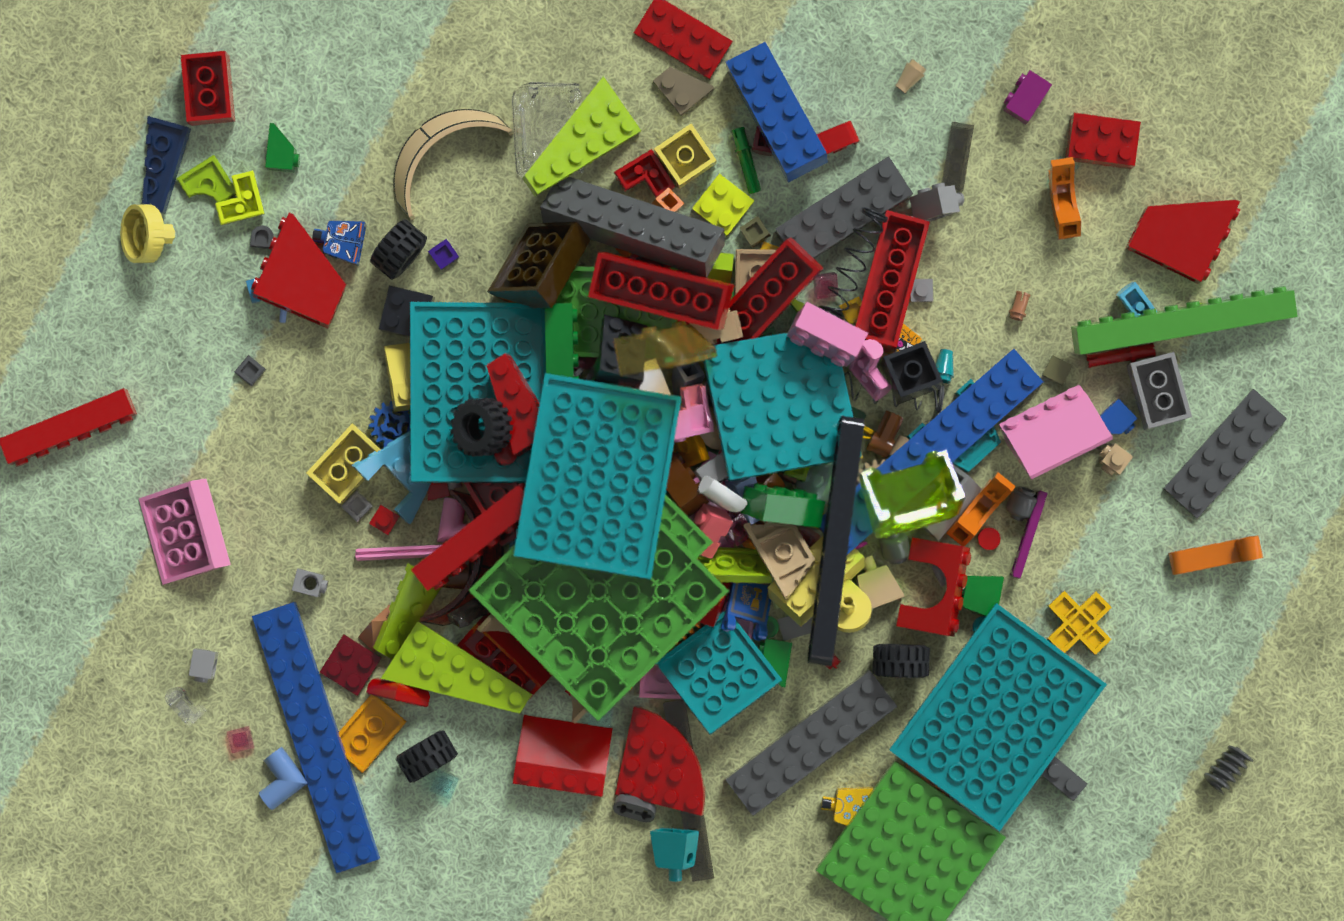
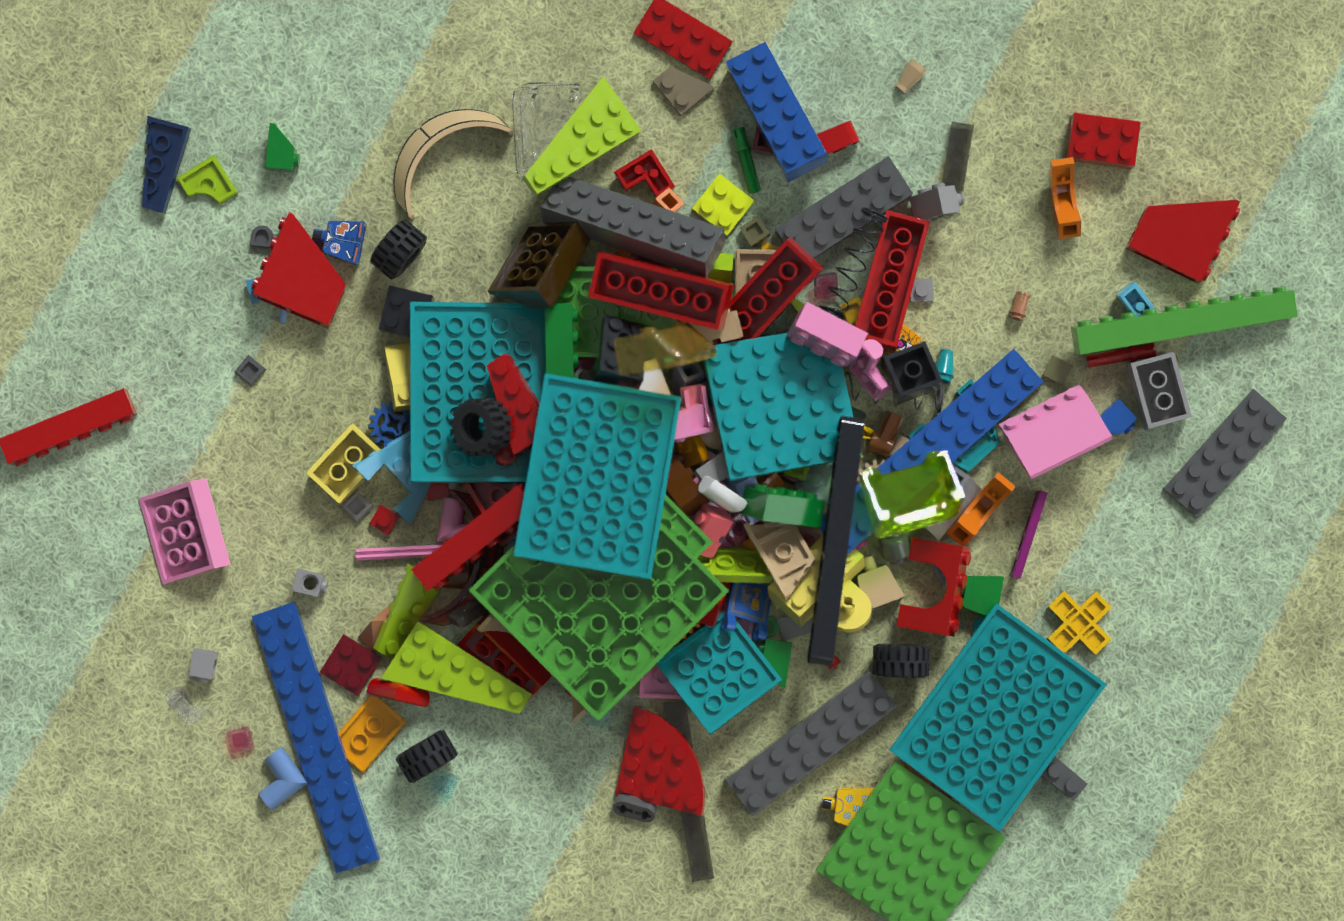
light yellow piece [120,204,175,263] -> none
red brick [180,51,236,126] -> none
neon yellow brick [215,170,265,225] -> none
dark purple tile [428,238,460,270] -> none
red slope [513,715,613,797] -> none
teal torso [650,828,699,882] -> none
light yellow brick [654,124,717,189] -> none
red tile [977,528,1001,550] -> none
magenta brick [1003,70,1052,125] -> none
dark grey head [1006,486,1037,521] -> none
tan brick [1099,443,1133,476] -> none
orange beam [1168,535,1263,575] -> none
dark grey piece [1204,745,1254,795] -> none

